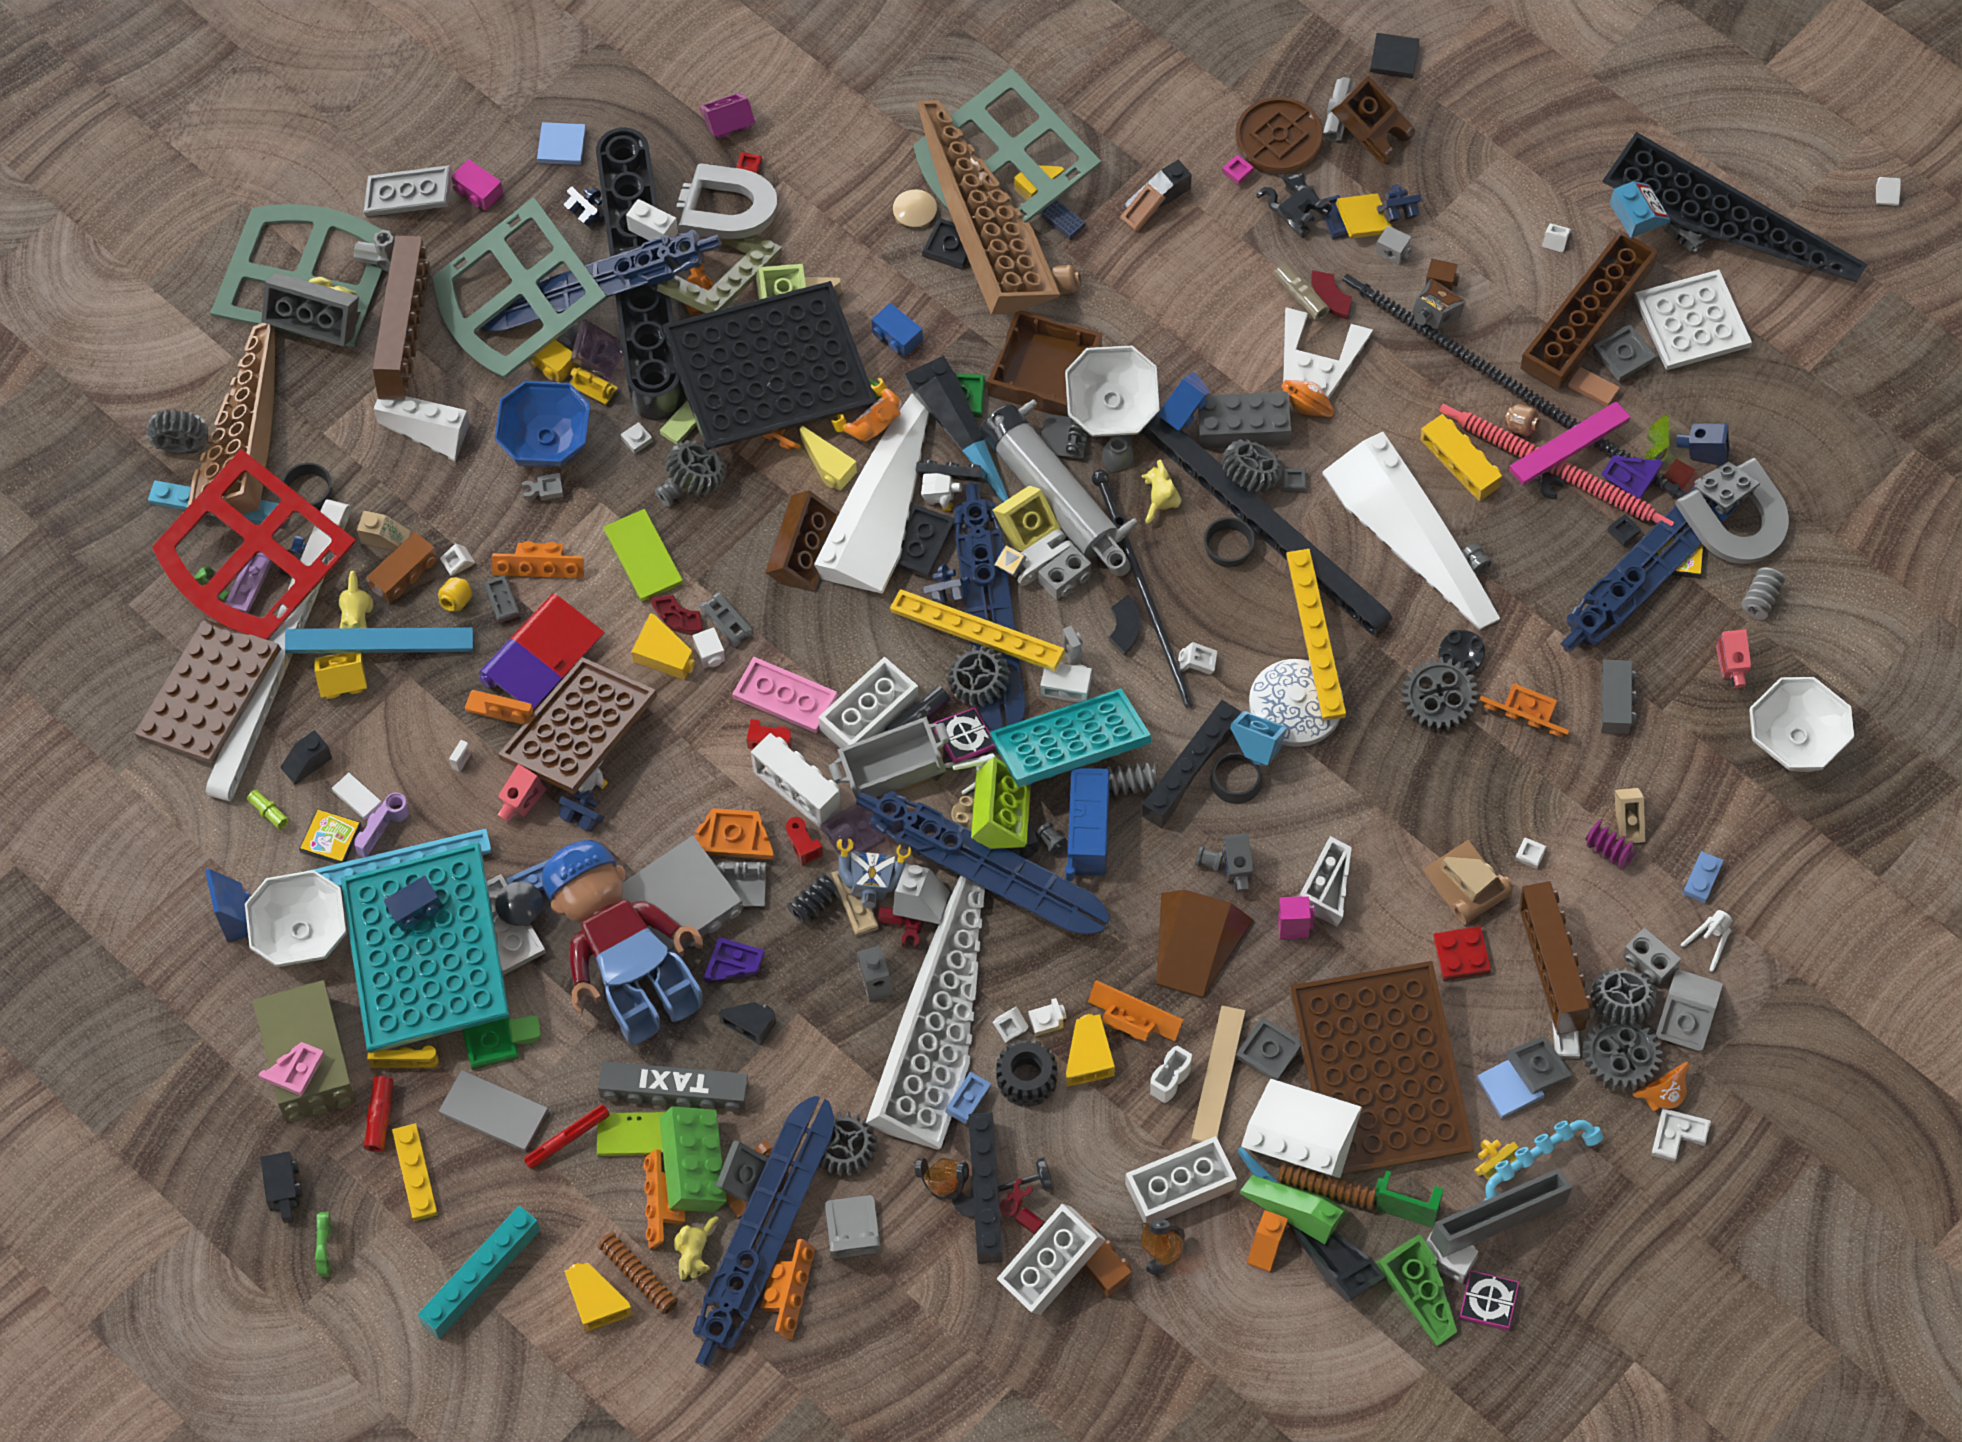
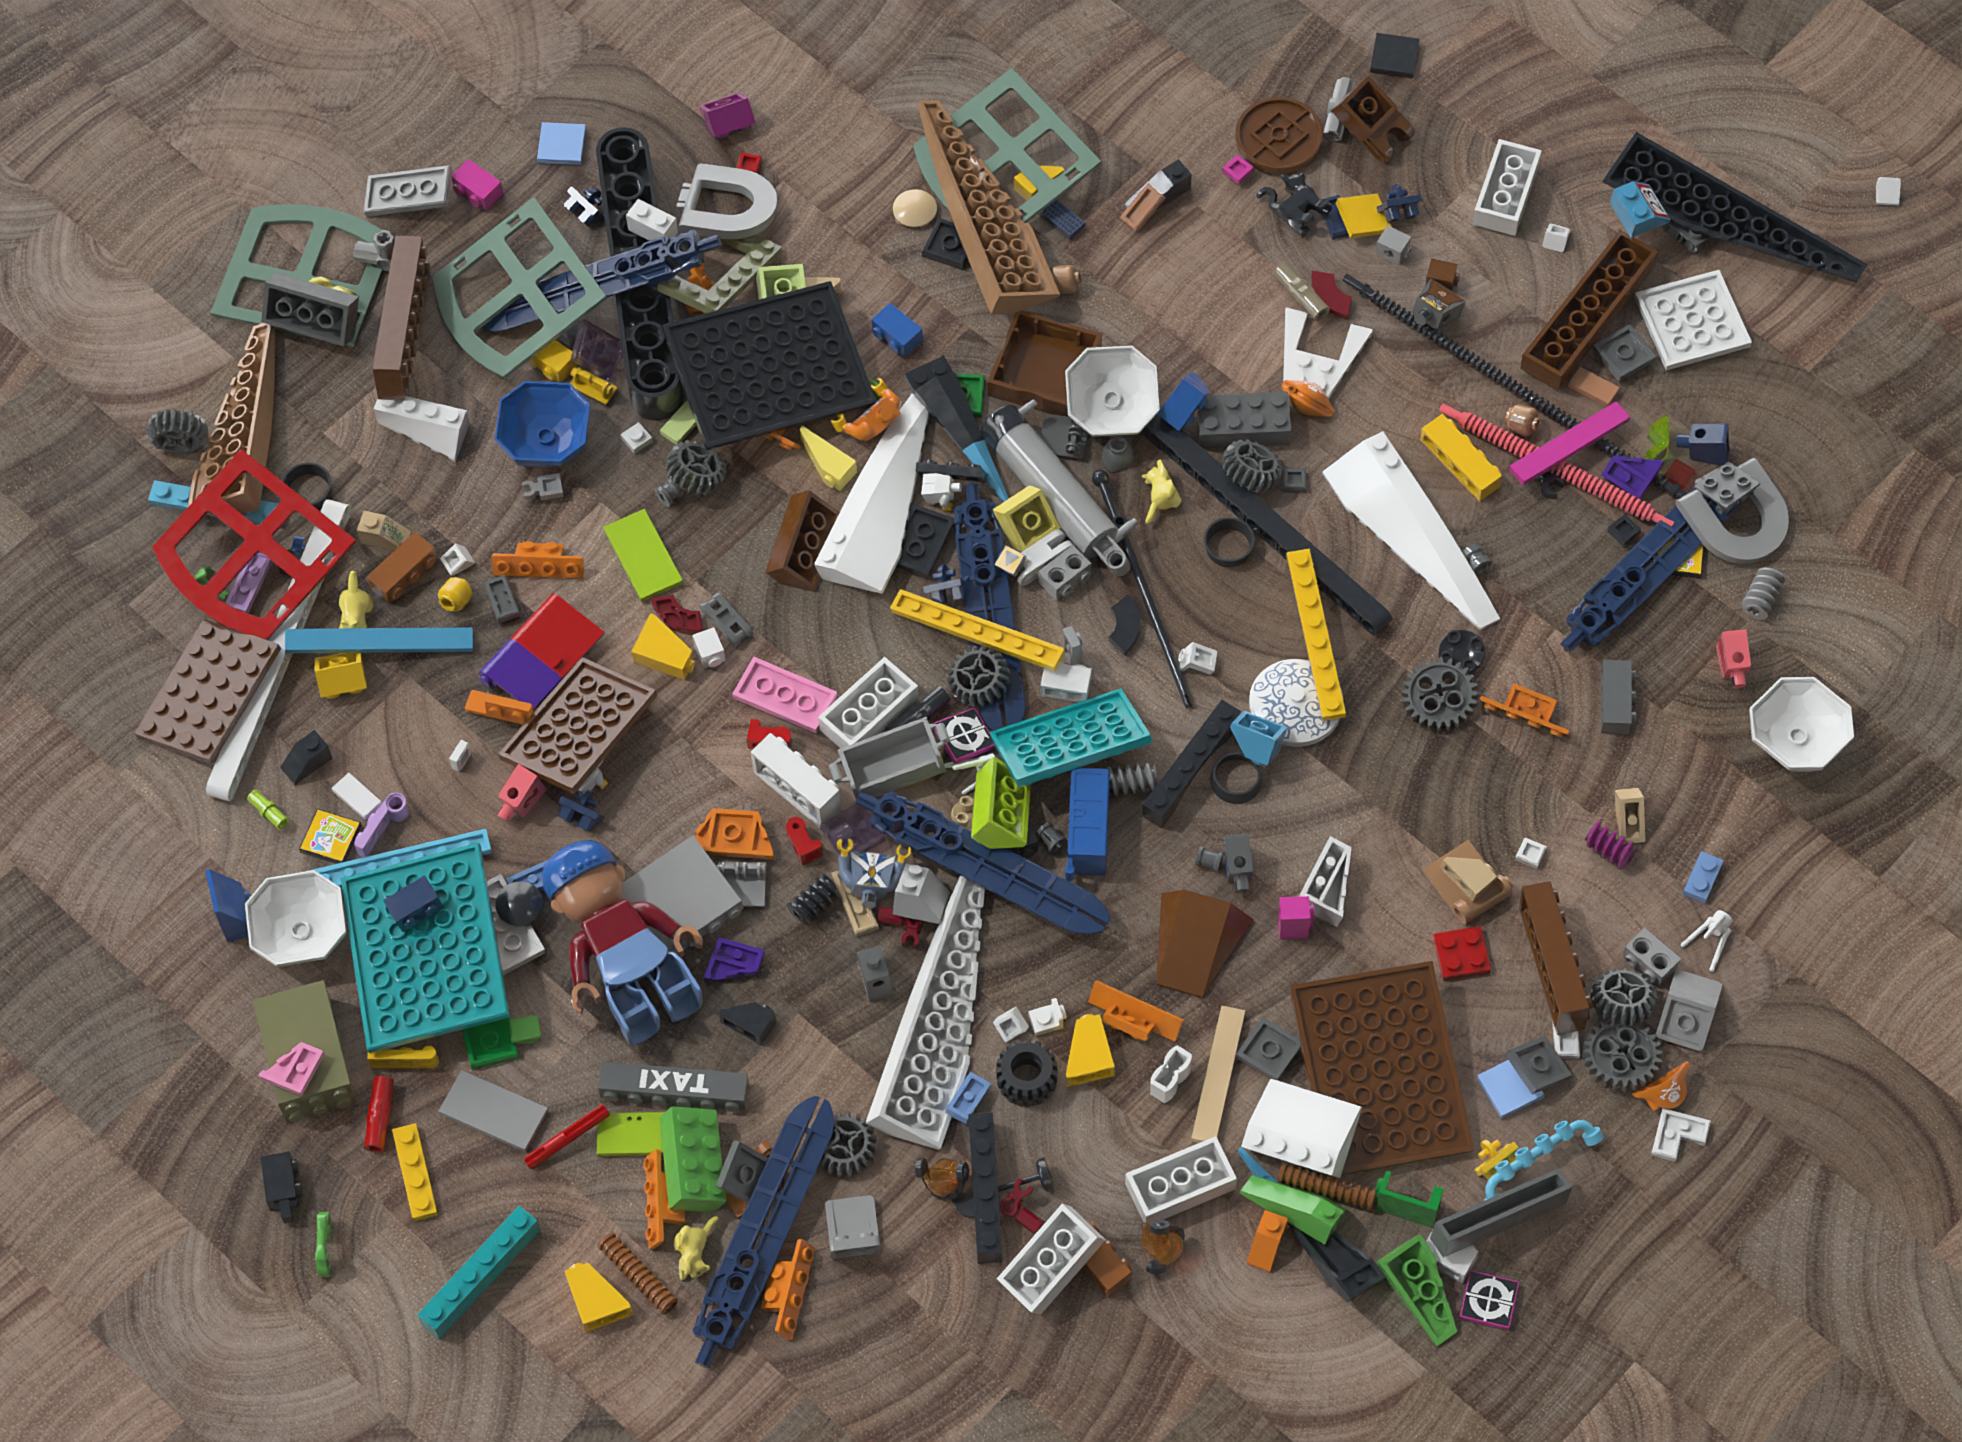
none -> white brick [1473,139,1542,236]

